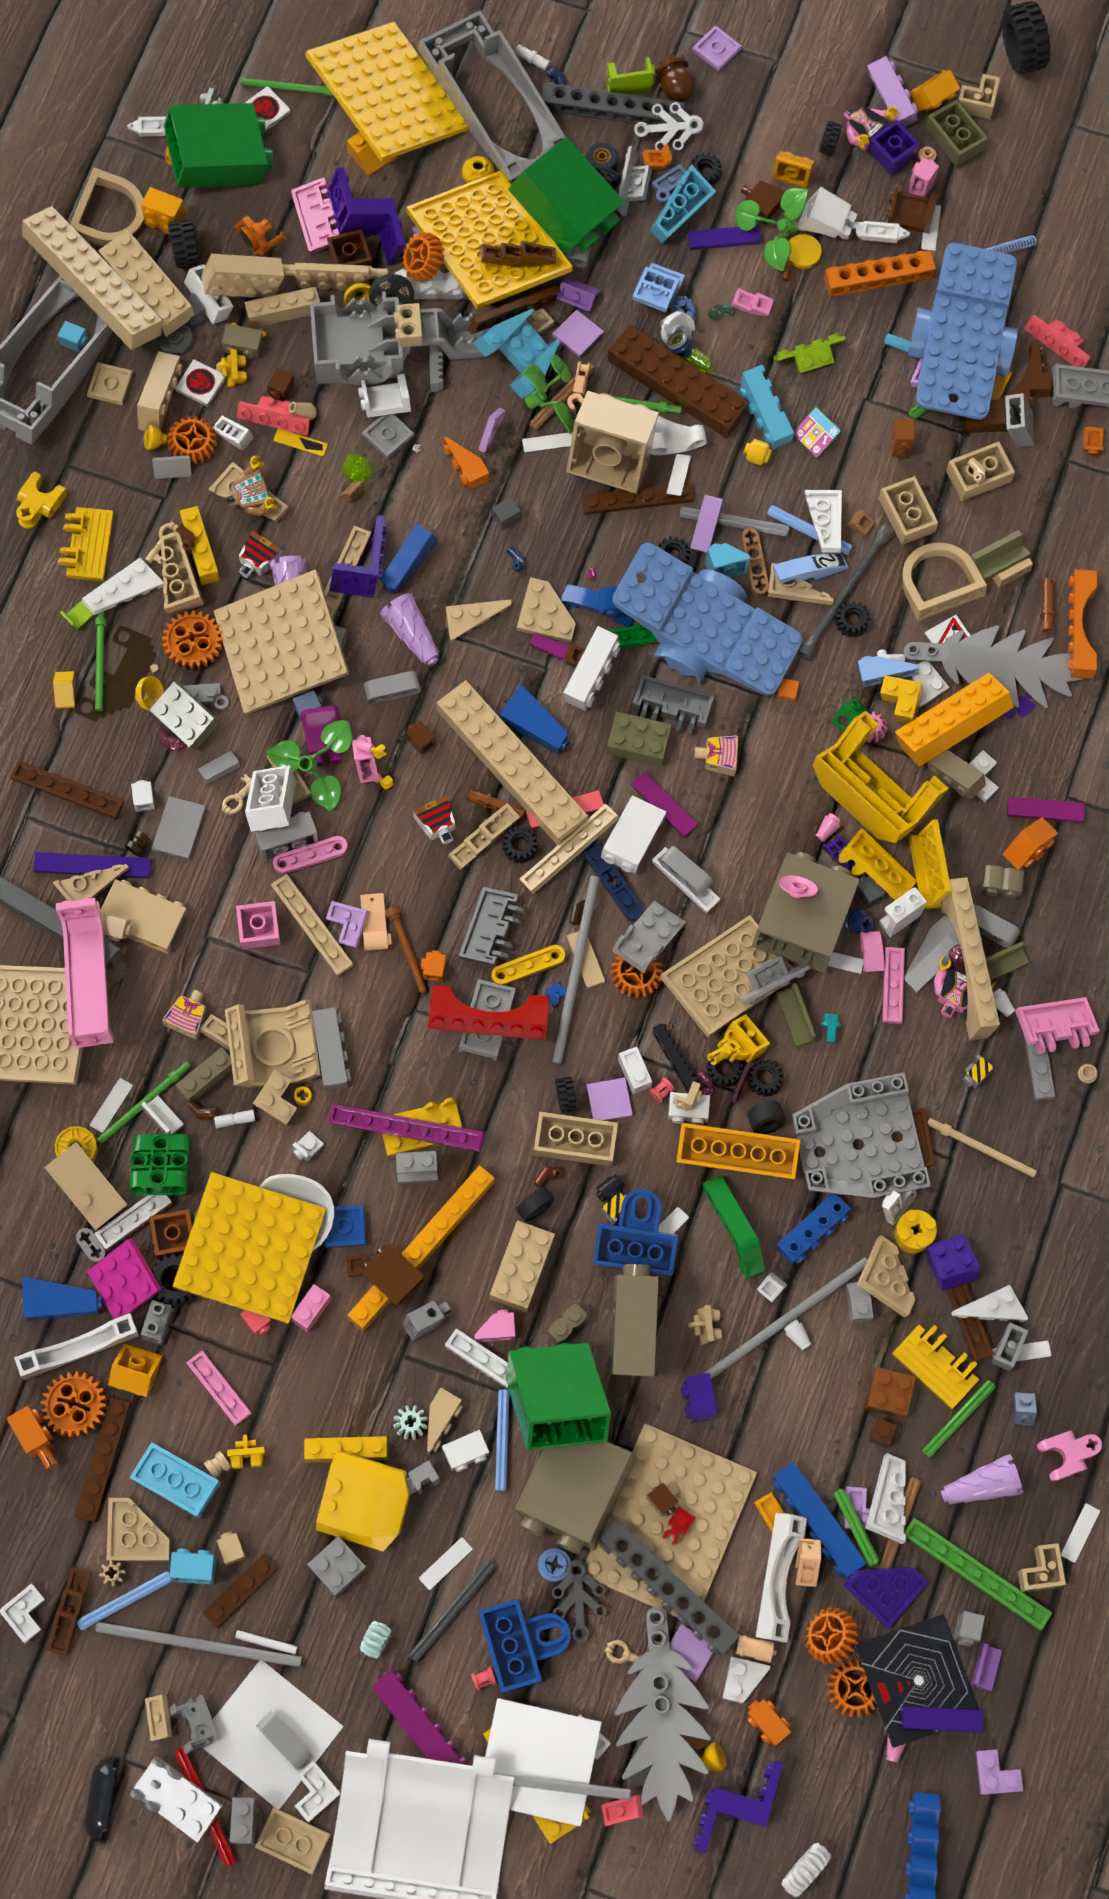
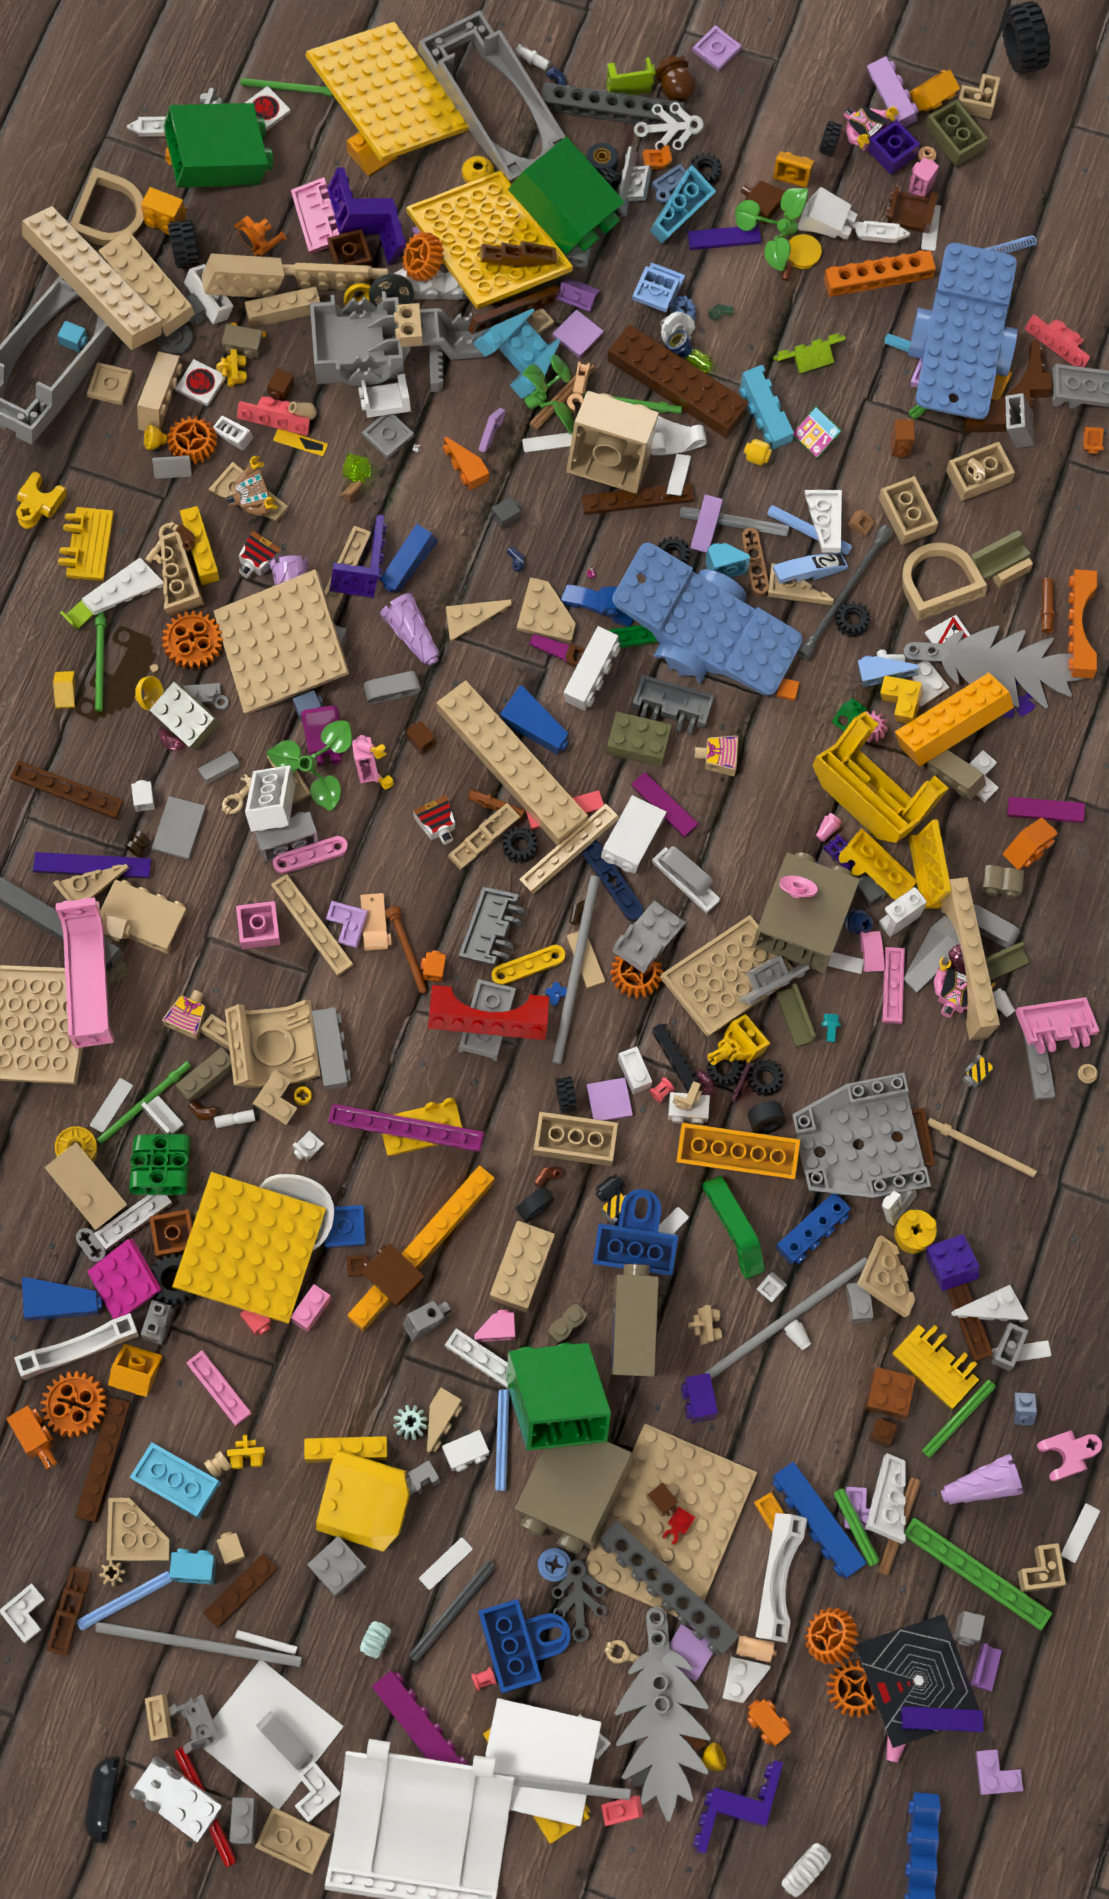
light grey panel [396,1151,438,1184] -> none
bright pink slope [732,288,774,317] -> none
light nougat hinge [795,1539,821,1587] -> none
dark purple plate [843,1567,928,1629] -> none

